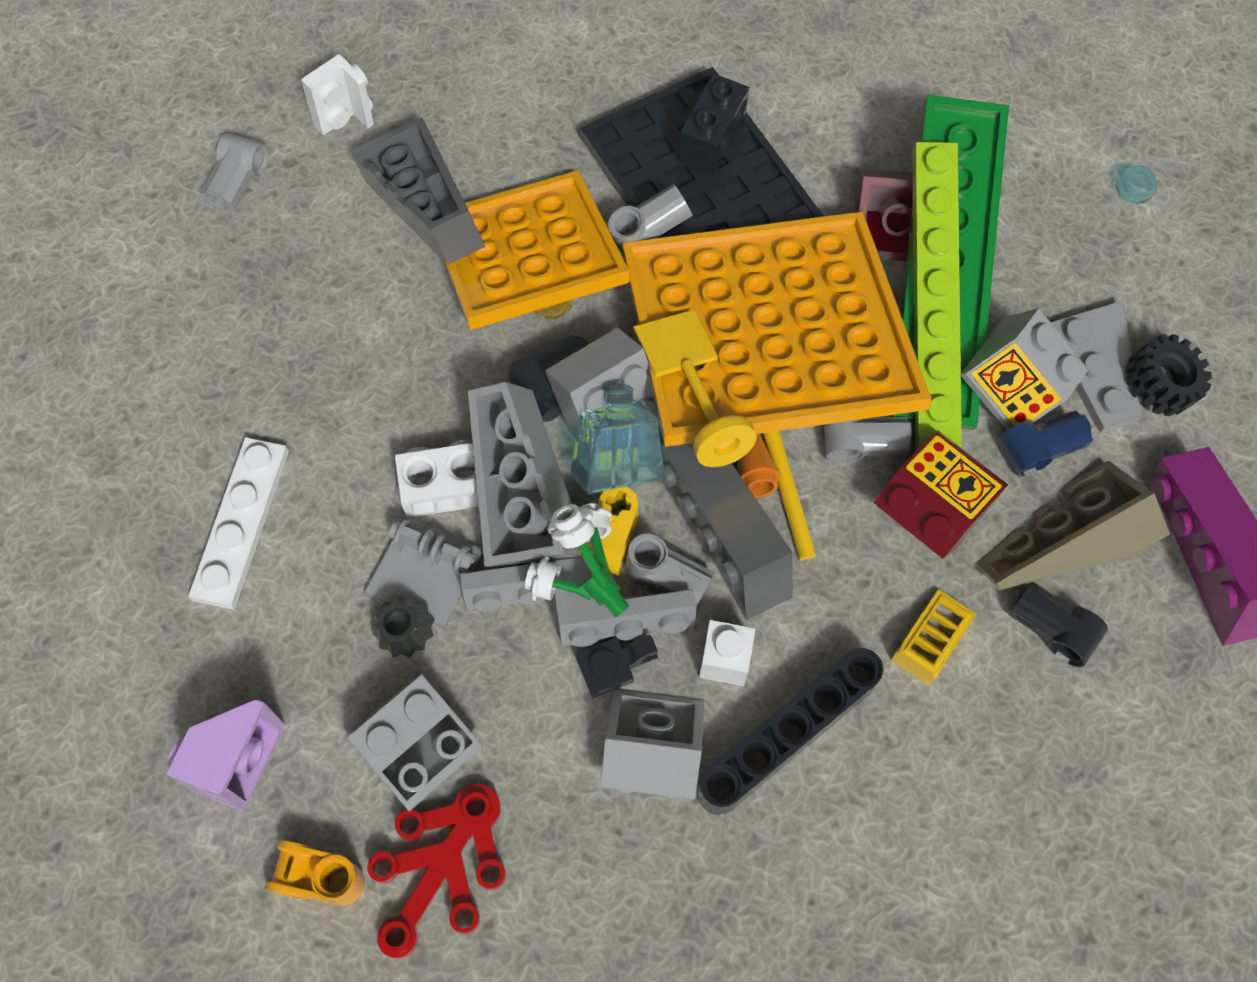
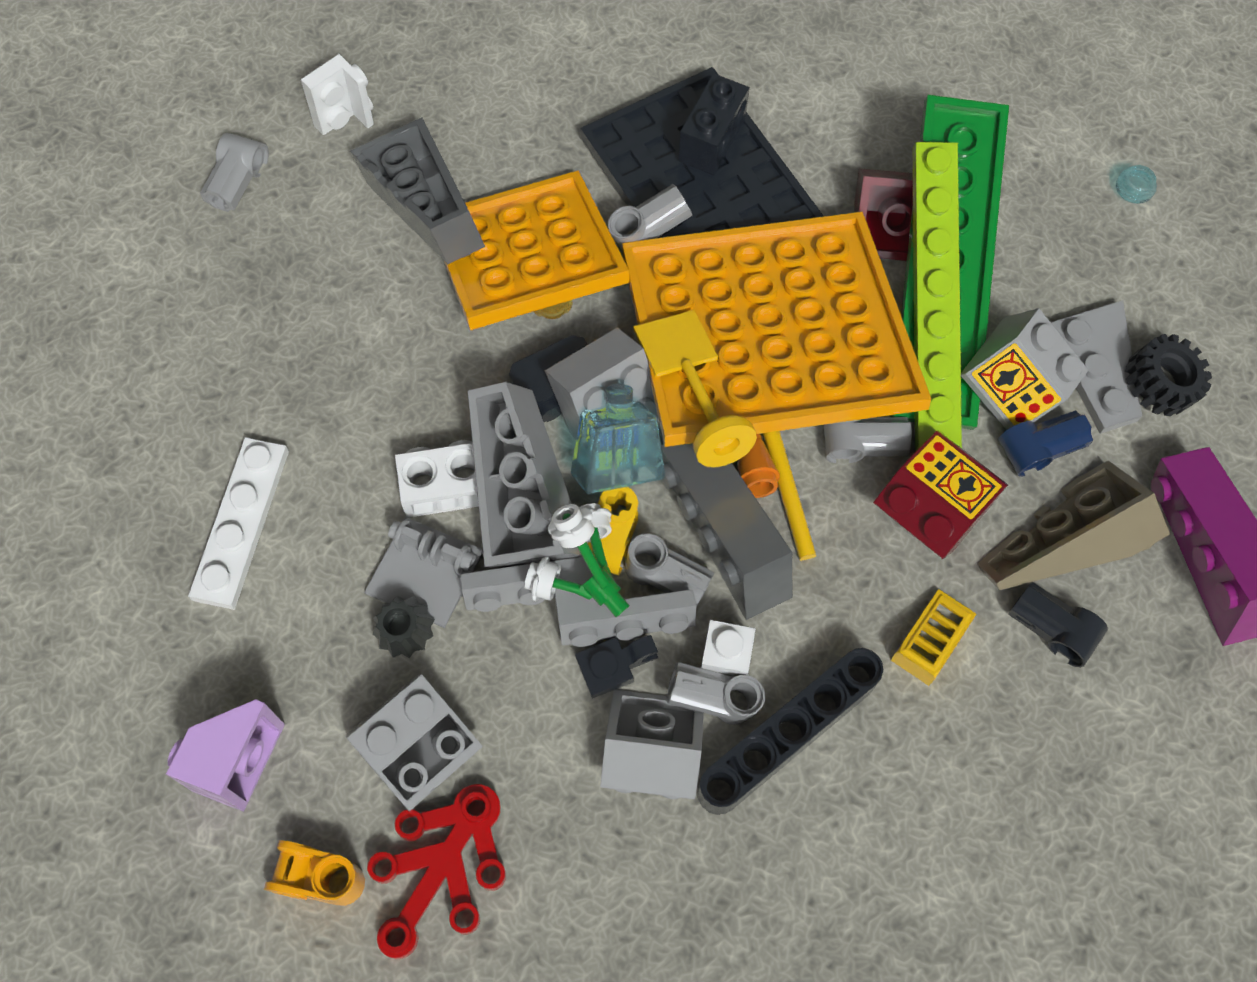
none -> light grey piece [667,662,765,725]

